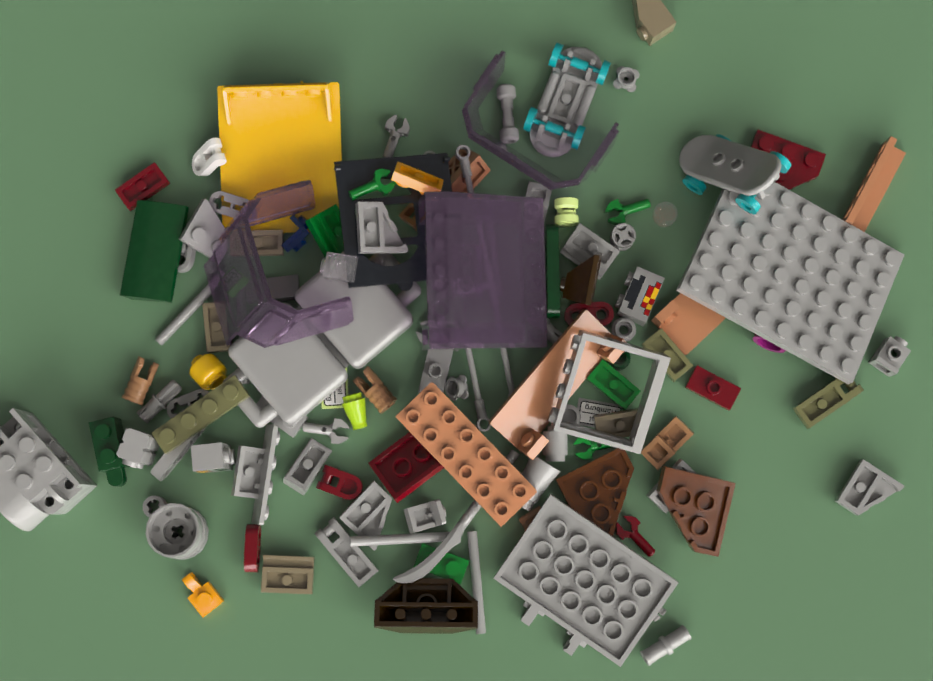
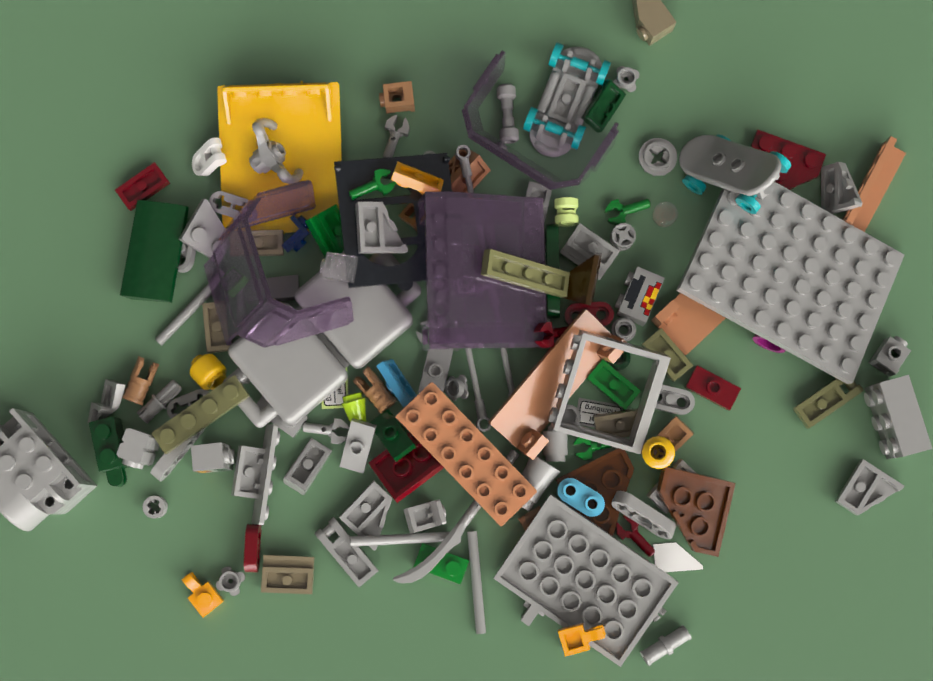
light grey wheel [146,503,209,560] -> none
dark red plate [316,465,363,500] -> none
dark brown wedge [374,578,478,634] -> none
none -> light grey slope [87,379,126,423]
none -> light grey plate [216,566,245,596]
none -> light grey piece [249,118,303,184]
none -> light grey plate [339,418,377,473]
none -> dark green plate [369,409,416,462]
none -> dark azure plate [377,359,417,408]
none -> medium nougat brick [379,81,415,113]
none -> olive plate [481,249,570,297]
none -> dark red bar [534,322,569,348]
none -> medium azure plate [557,478,605,517]
none -> light orange plate [558,623,606,657]
none -> dark green plate [581,79,626,133]
none -> light grey beam [611,491,677,539]
none -> light grey gear [638,138,677,177]
none -> yellow head [642,436,675,469]
none -> white sticker [653,542,703,572]
none -> light grey plate [655,384,695,415]
none -> light grey wing [821,162,862,214]
none -> light grey piece [864,375,933,459]

